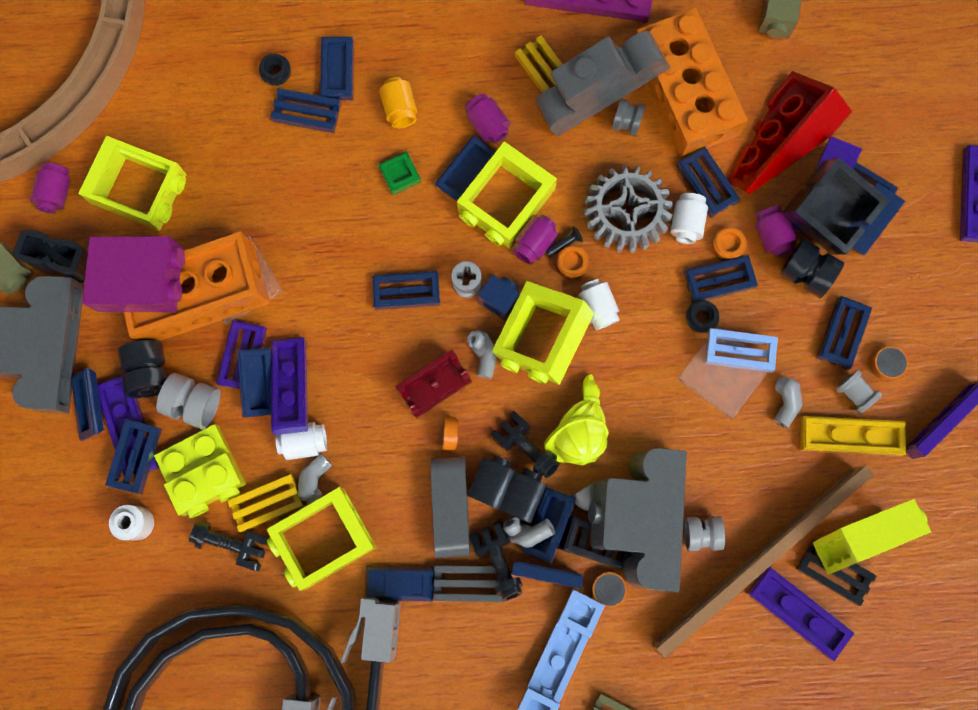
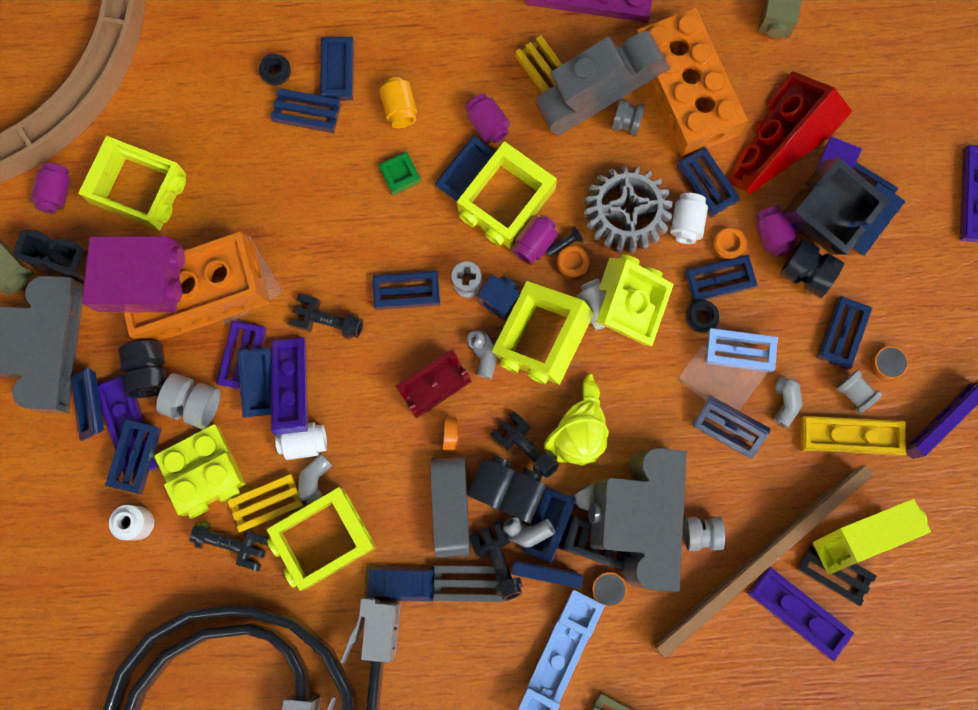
none -> black hinge [287,294,364,339]
none -> neon yellow plate [596,254,674,346]
none -> dark blue tile [692,395,770,459]

